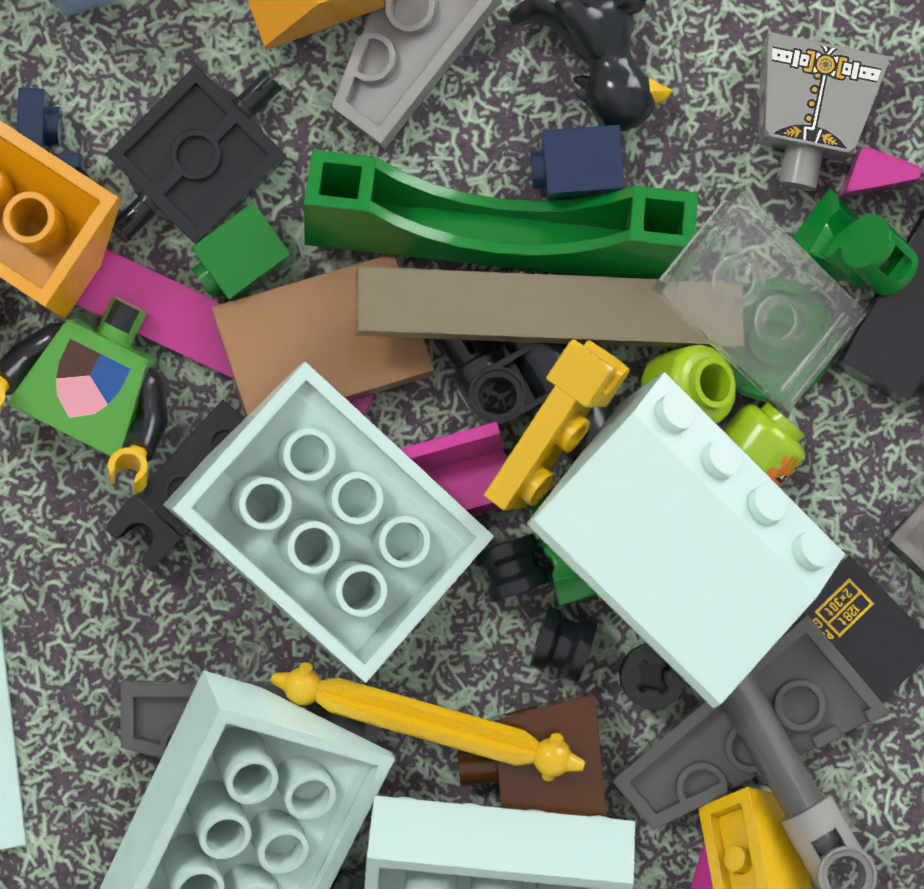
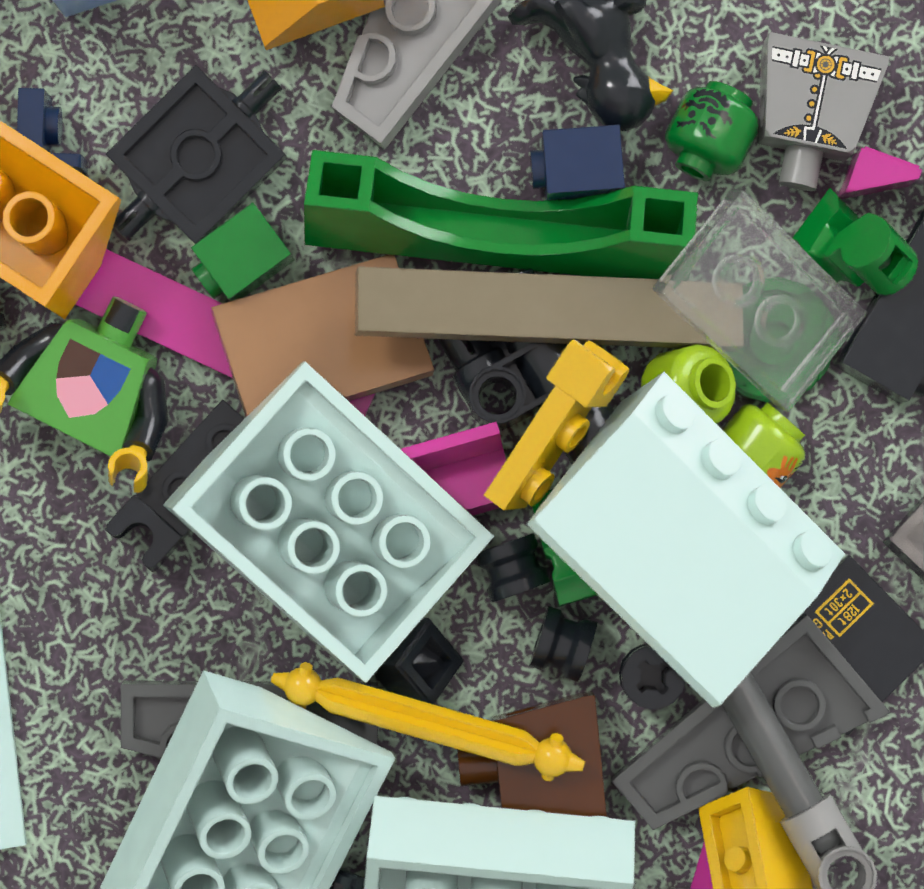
none -> black slope [374,618,464,704]
none -> green head [665,81,759,181]

